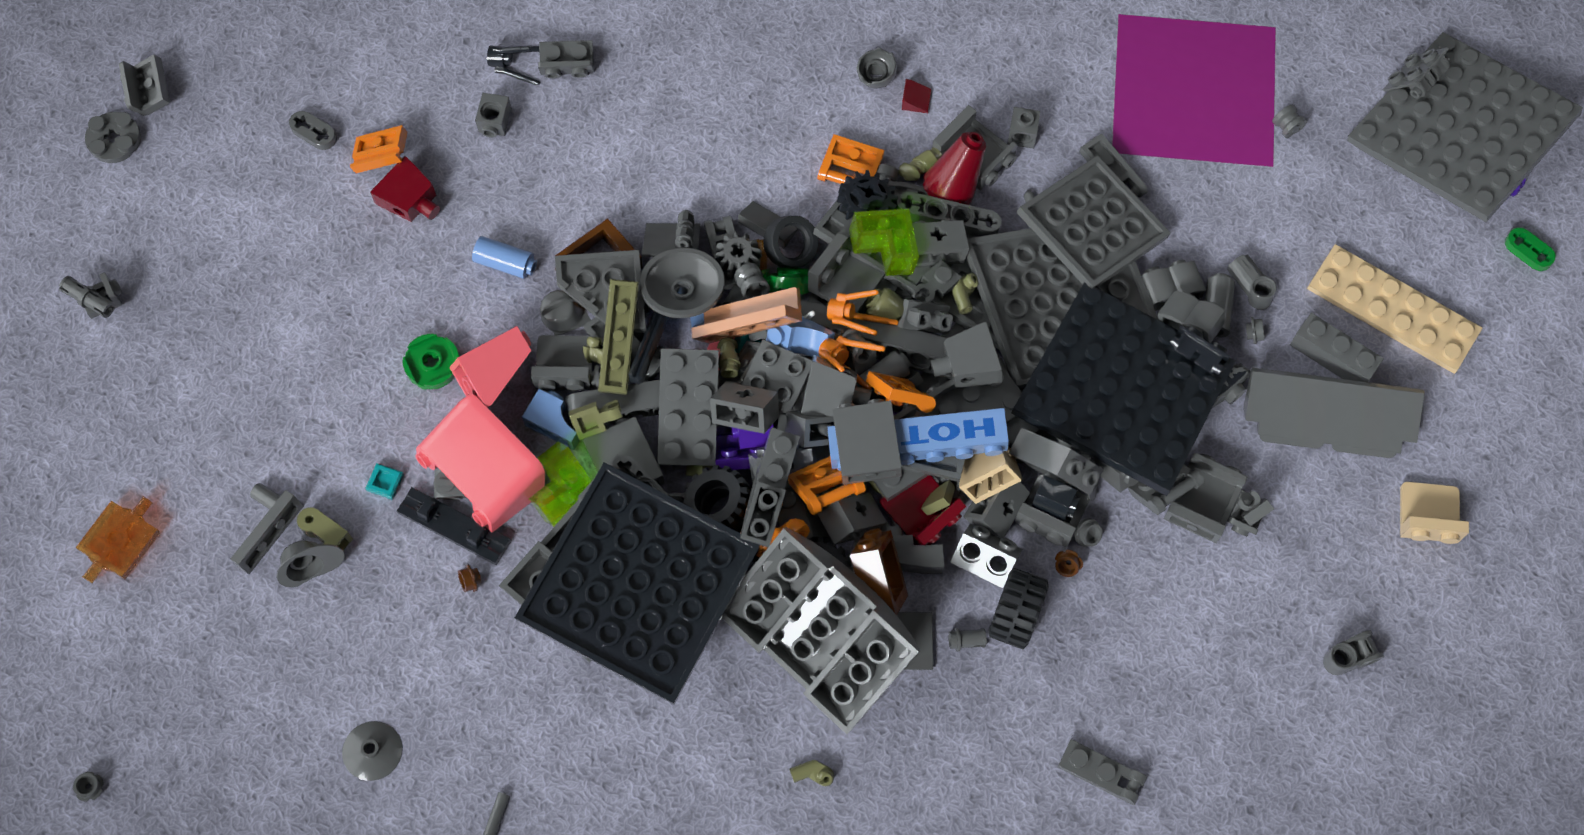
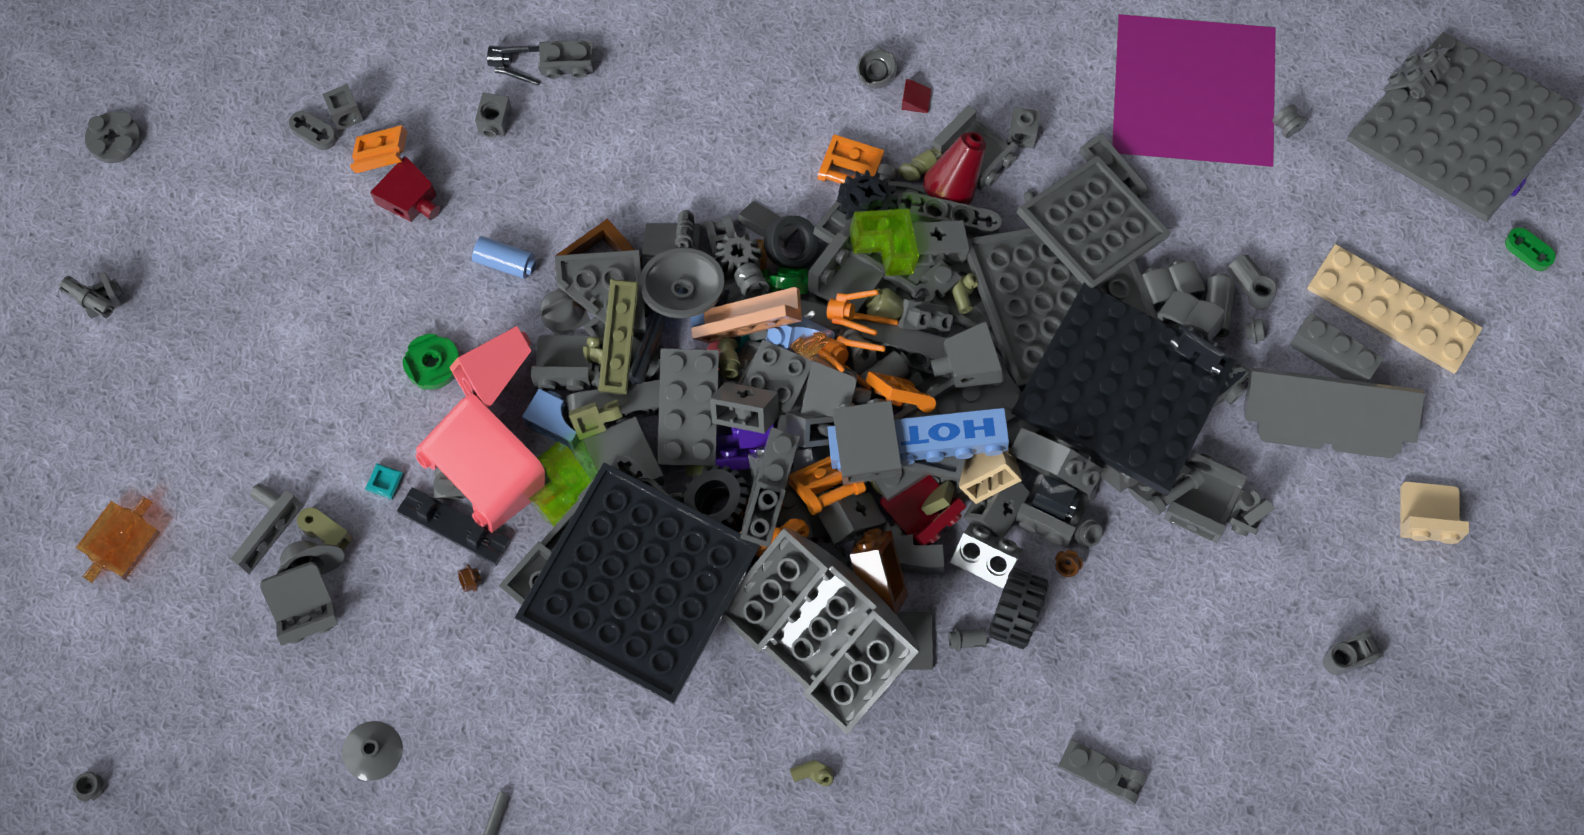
dark grey bracket [119,55,170,116] -> none
none -> dark grey bracket [260,562,338,646]
none -> dark grey brick [322,84,363,131]
none -> clear orange tile [790,332,830,361]

